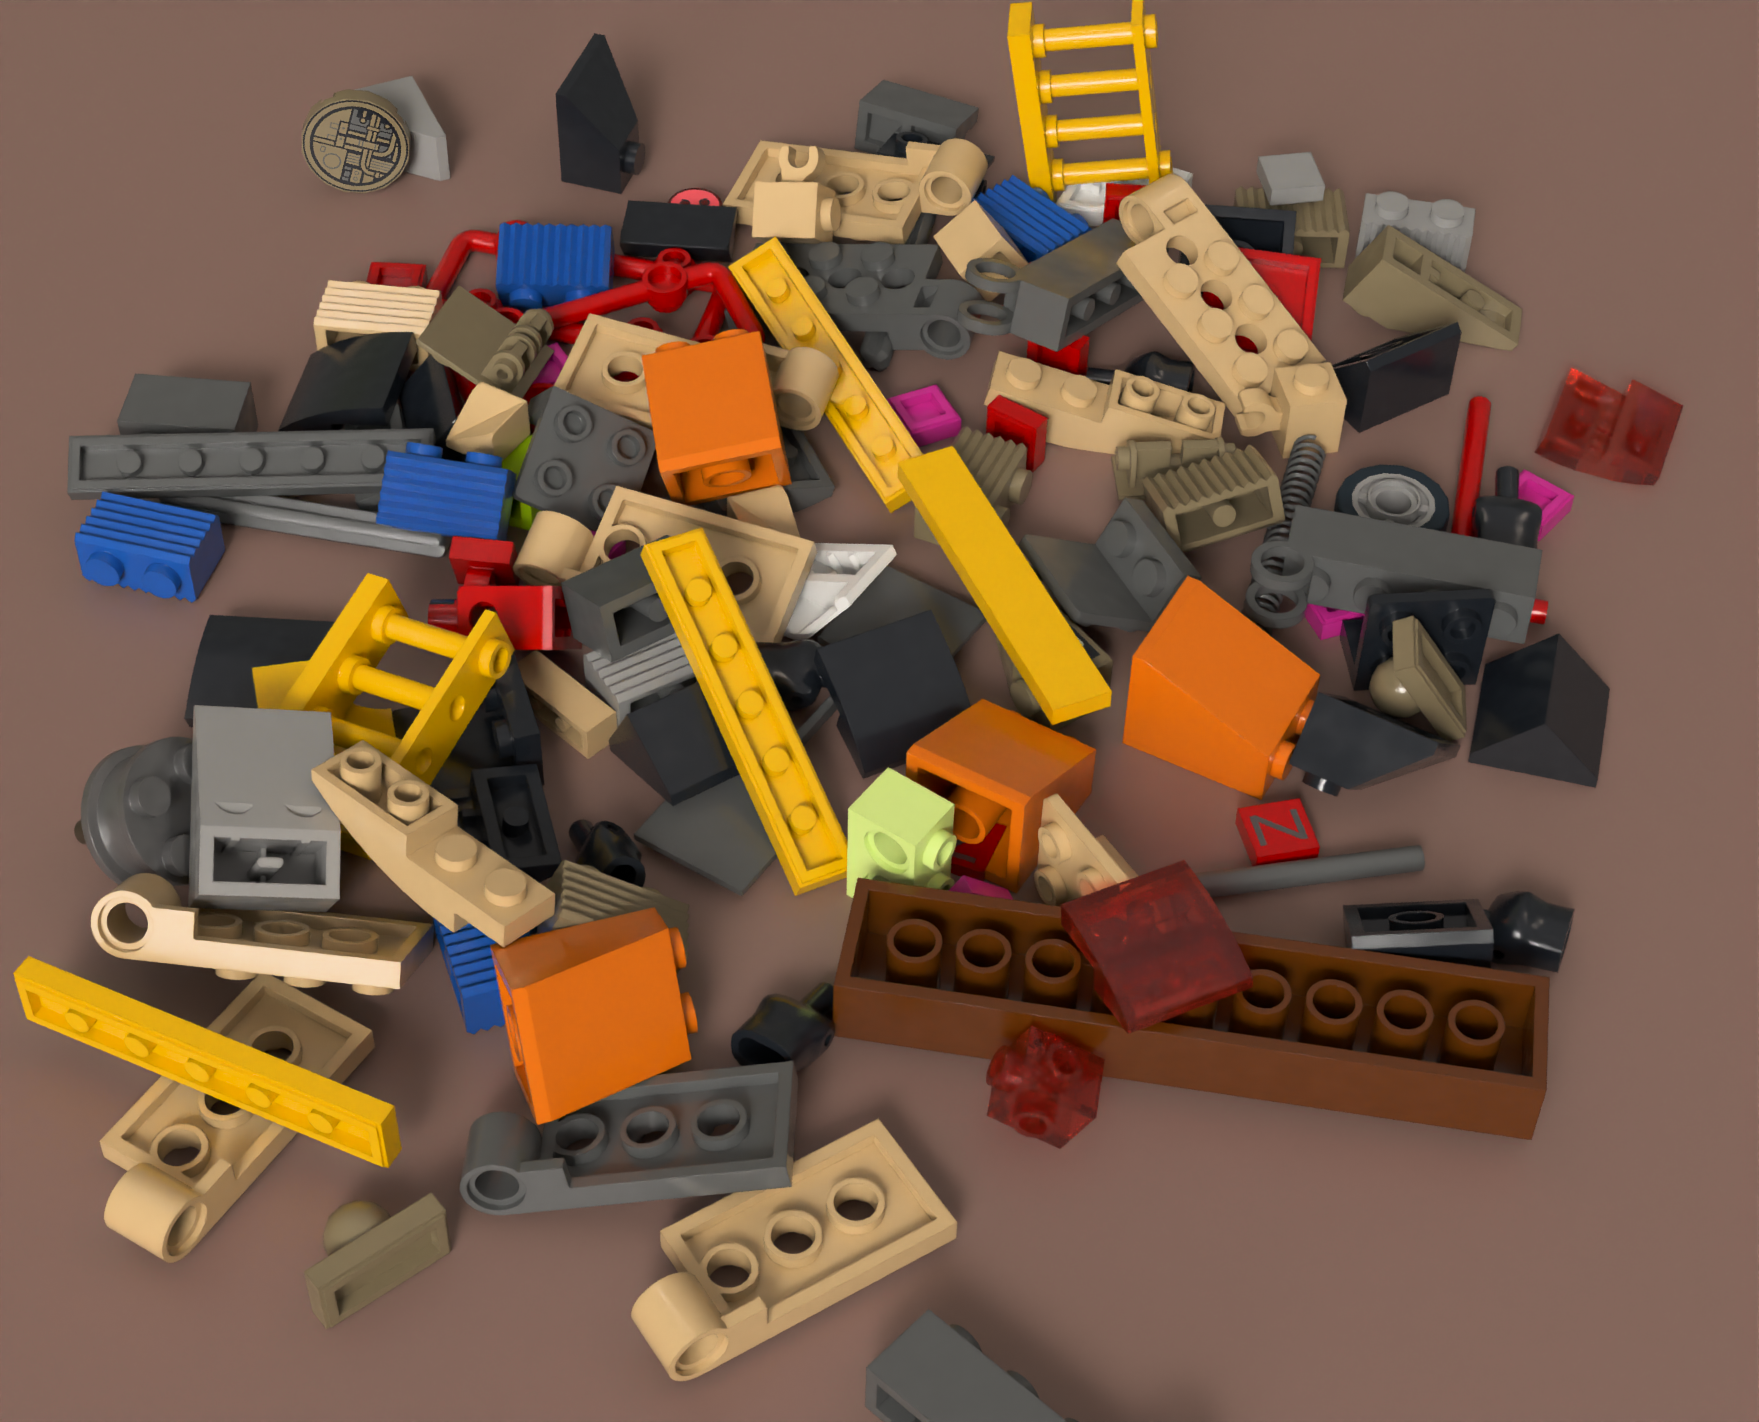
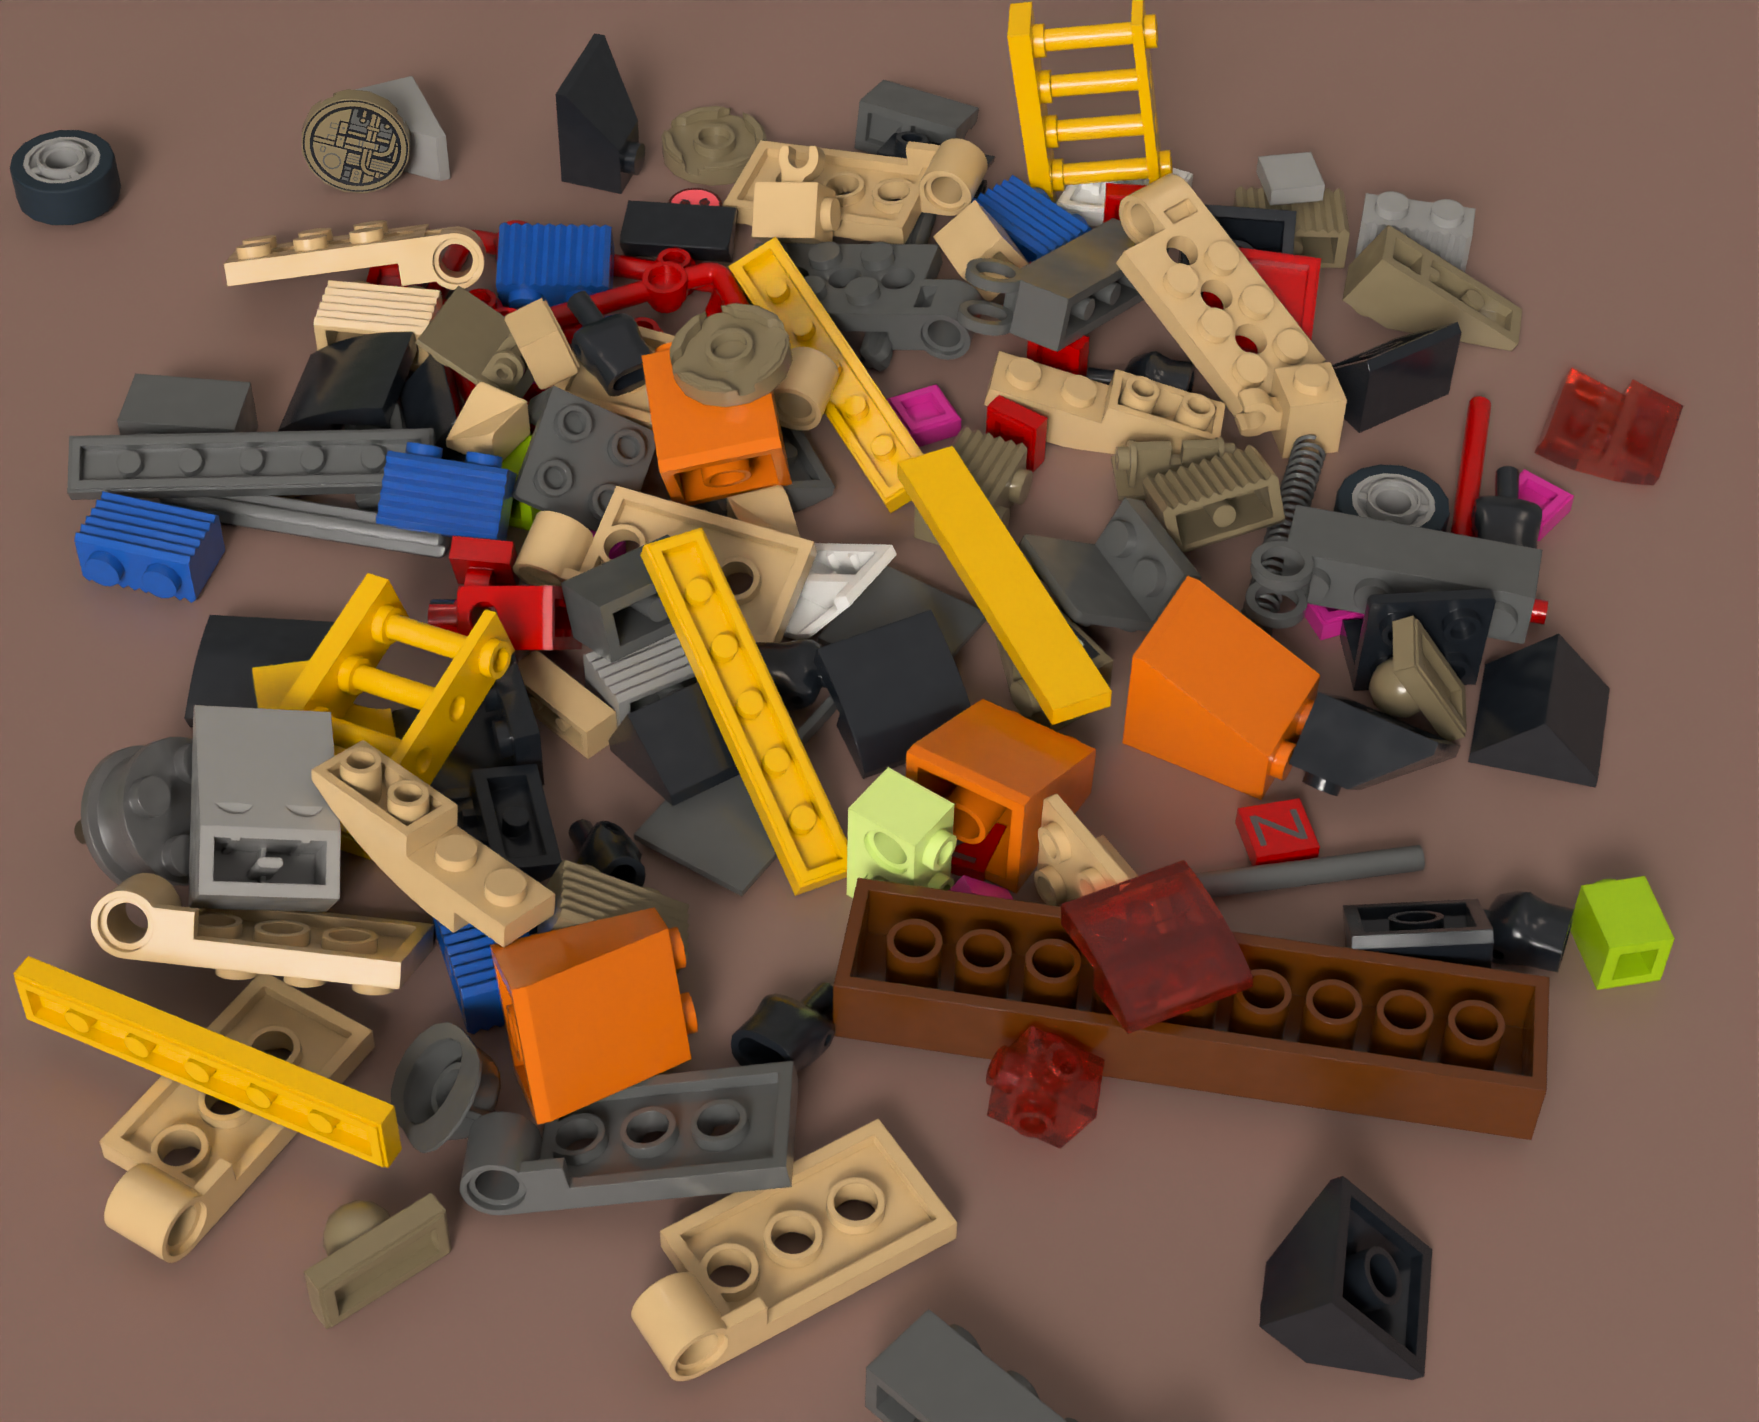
none -> black wheel [10,130,121,225]
none -> tan hinge [224,220,486,290]
none -> dark grey piece [391,1022,501,1154]
none -> tan slope [505,298,580,390]
none -> black piece [567,291,653,397]
none -> dark tan tile [661,106,767,186]
none -> dark tan tile [669,303,793,407]
none -> black slope [1259,1176,1432,1380]
none -> lime brick [1570,876,1675,990]

